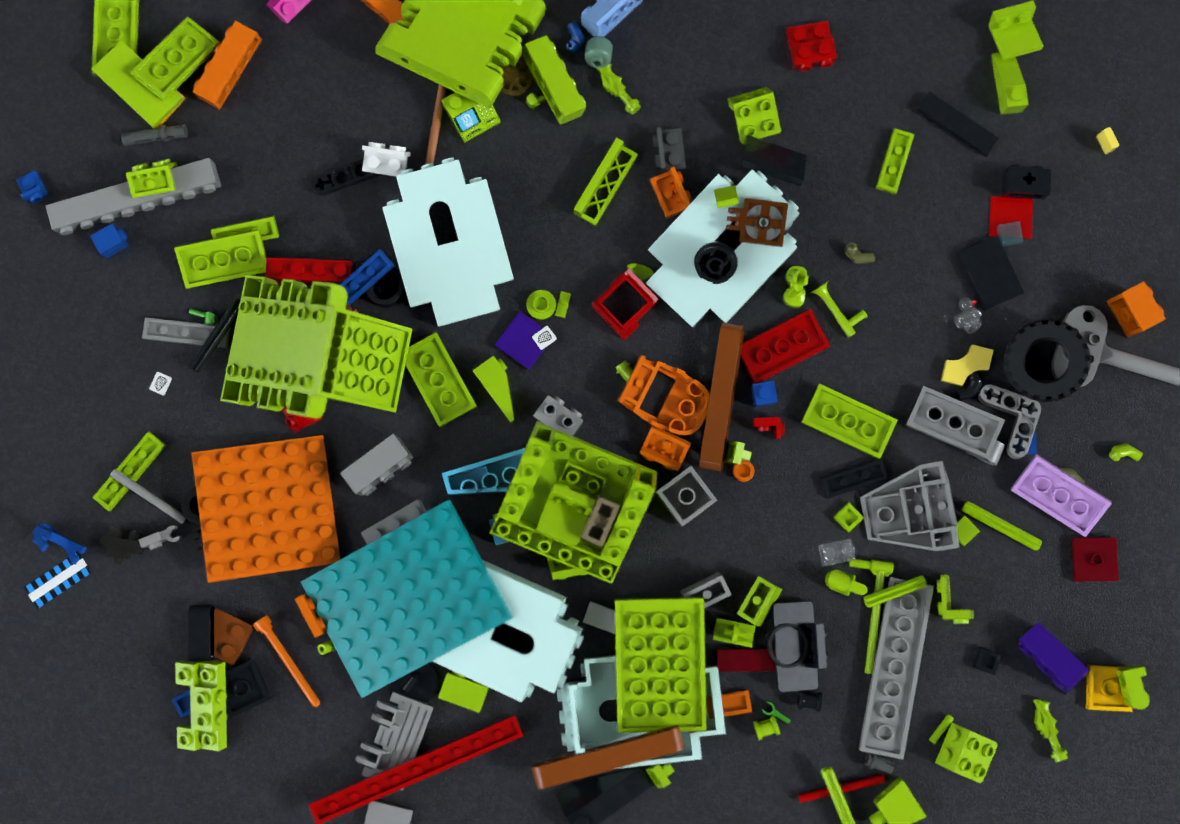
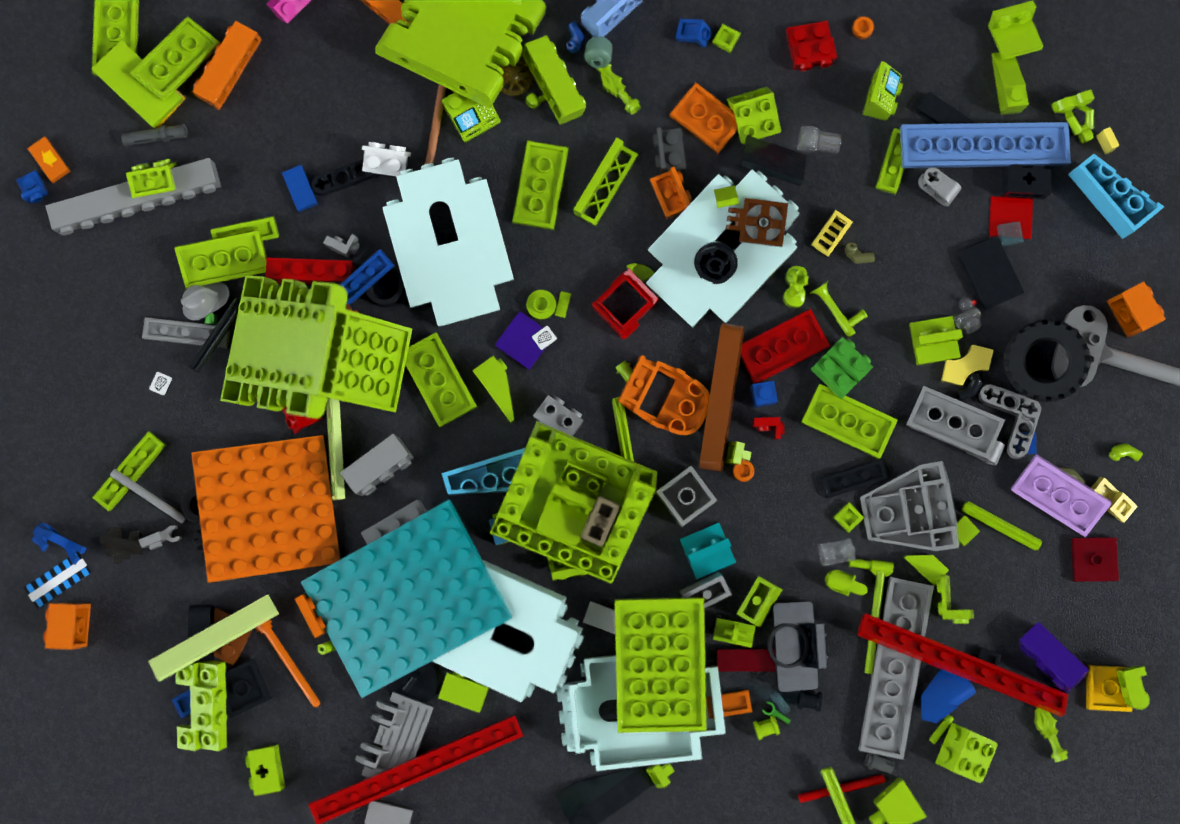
blue brick [90,223,129,258] -> none
dark orange beam [531,725,685,789] -> none
orange bracket [639,425,691,471] -> none
lime axle [863,576,927,608] -> none
none -> orange tile [28,136,70,183]
none -> orange brick [43,602,91,650]
none -> yellowish green tile [148,594,279,682]
none -> light grey piece [180,282,230,321]
none -> lime brick [245,744,285,796]
none -> blue tile [282,165,318,212]
none -> light grey bracket [323,234,359,259]
none -> yellowish green tile [326,398,345,500]
none -> lime tile [512,141,569,230]
none -> lime axle [612,397,634,462]
none -> orange tile [669,82,738,154]
none -> blue bracket [676,19,711,47]
none -> teal bracket [679,523,736,579]
none -> lime tile [712,24,741,53]
none -> clear light blue tile [768,691,791,715]
none -> clear piece [797,126,842,154]
none -> light yellow slope [811,210,853,257]
none -> bright green plate [811,337,873,399]
none -> orange tile [852,16,874,39]
none -> red plate [857,613,1068,717]
none -> lime slope [863,61,903,121]
none -> medium blue plate [900,122,1071,168]
none -> lime tile [904,555,949,586]
none -> lime bracket [909,316,963,366]
none -> light grey piece [918,168,961,206]
none -> blue panel [921,669,976,724]
none -> lime piece [1051,90,1095,143]
none -> medium azure wedge [1068,154,1164,239]
none -> light yellow slope [1091,477,1138,523]

